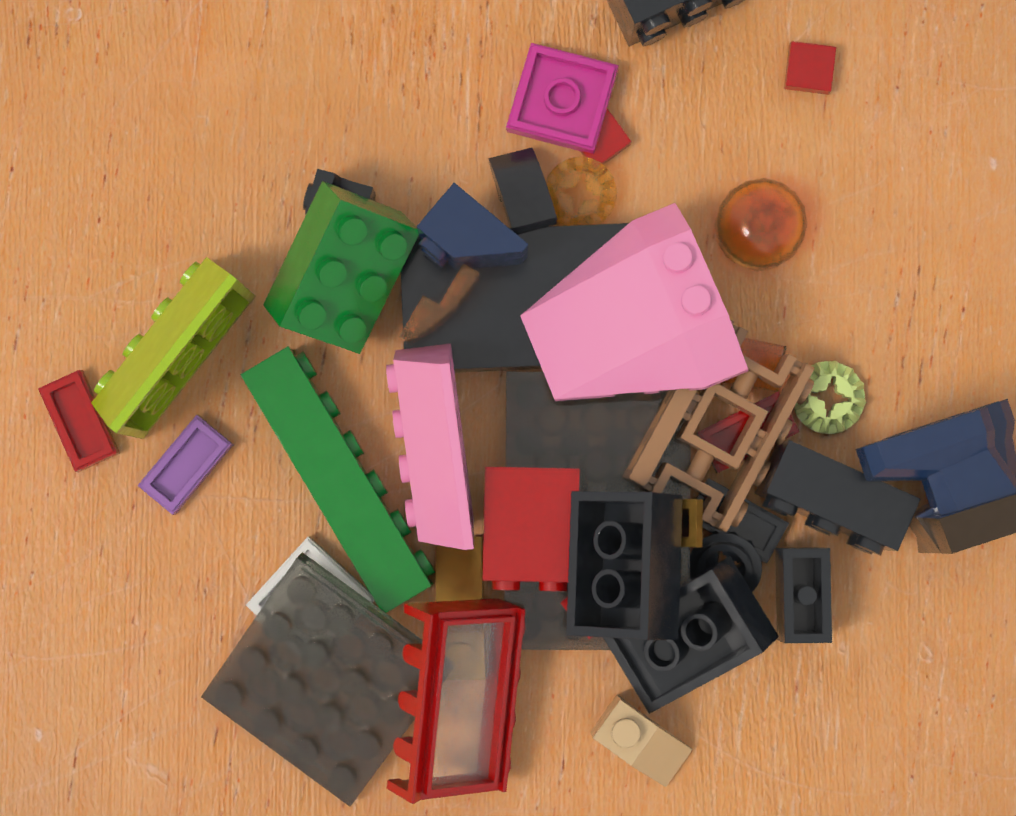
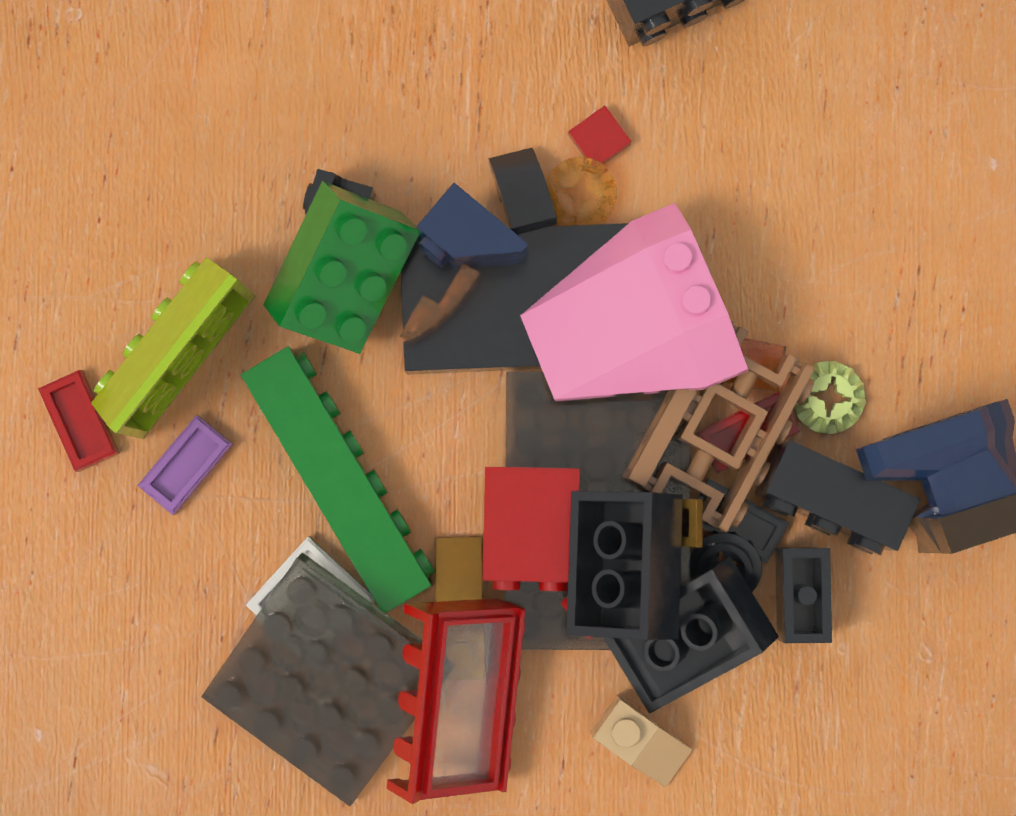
bright pink slope [386,344,474,550] -> none
dark pink tile [506,43,619,154] -> none
clear orange cylinder [714,178,807,271] -> none
red tile [784,41,836,95] -> none

